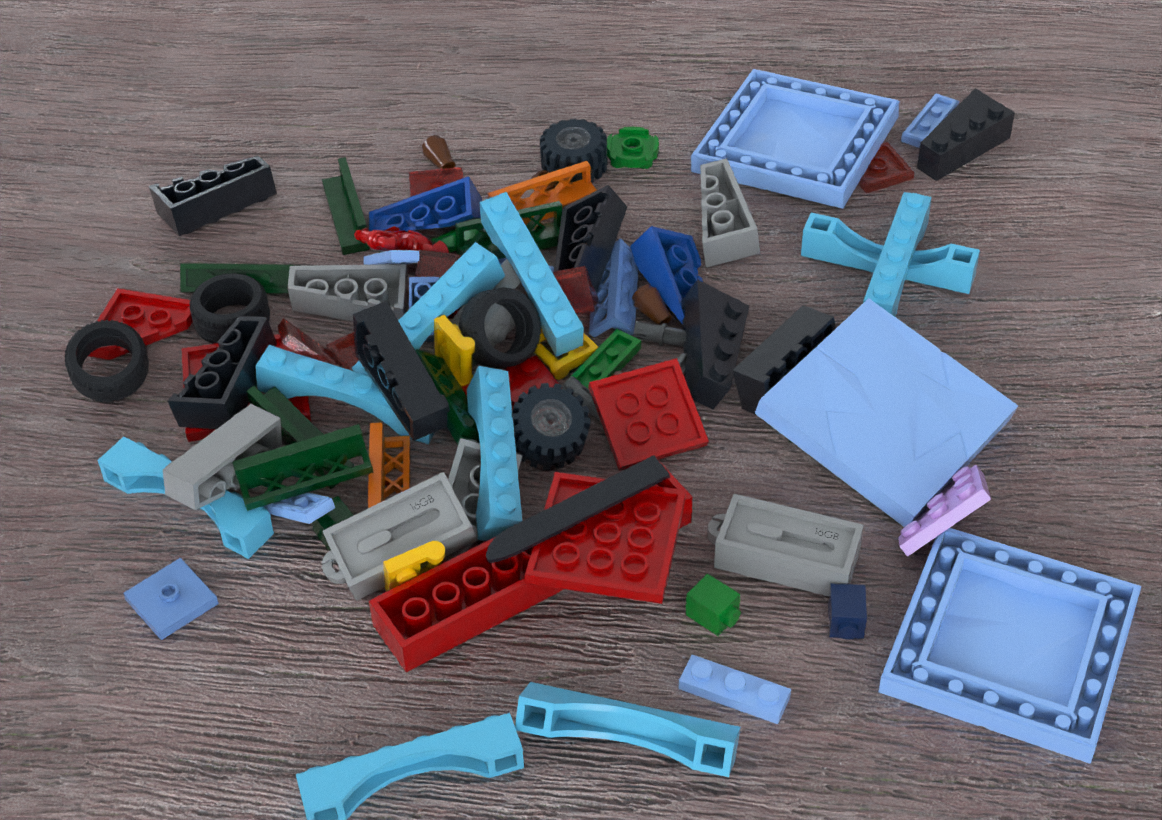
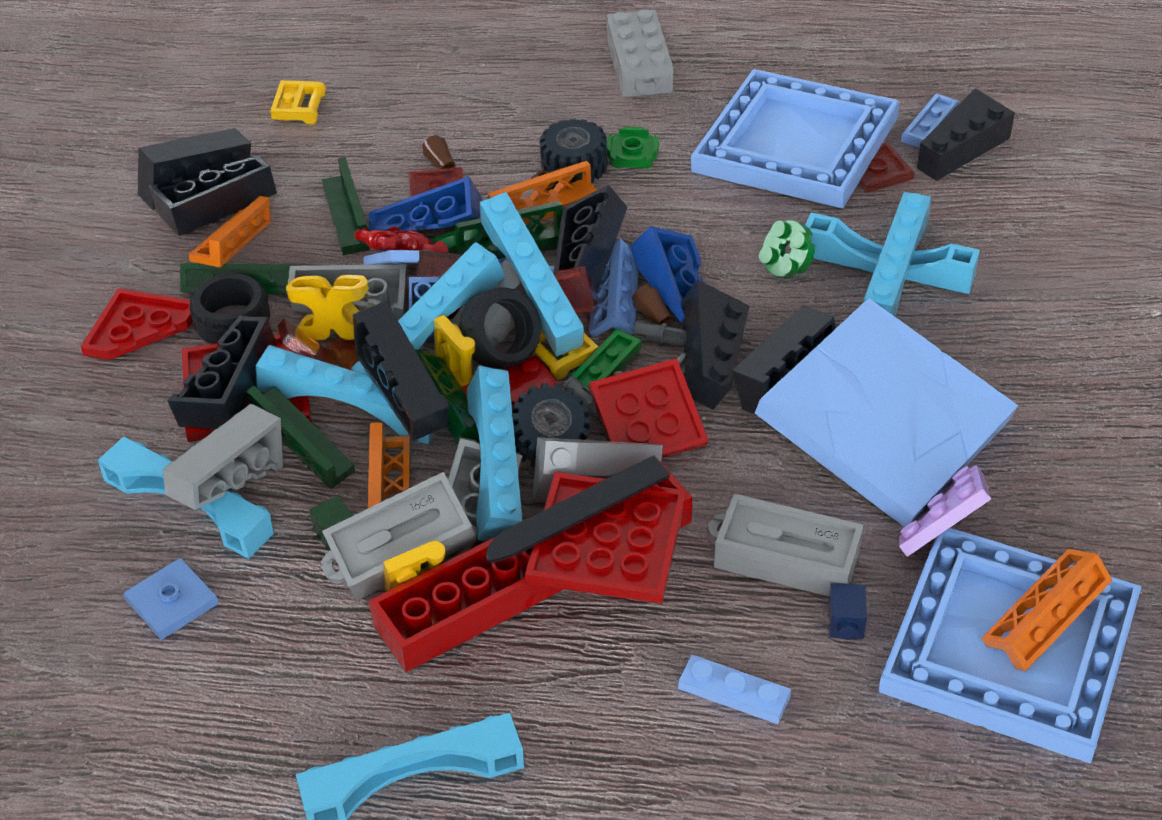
black tyre [65,320,149,402] -> none
dark green fence [232,424,373,511] -> none
light blue tile [263,492,335,524] -> none
medium azure arch [515,682,741,777] -> none
green brick [686,573,741,636] -> none
light grey wedge [700,158,760,268] -> none
none -> black wedge [137,128,251,210]
none -> orange fence [189,196,271,268]
none -> yellow plate [270,80,326,125]
none -> yellow piece [286,275,369,340]
none -> light grey wedge [532,437,663,503]
none -> light grey piece [606,9,673,98]
none -> plate [759,220,815,279]
none -> orange fence [981,549,1112,672]

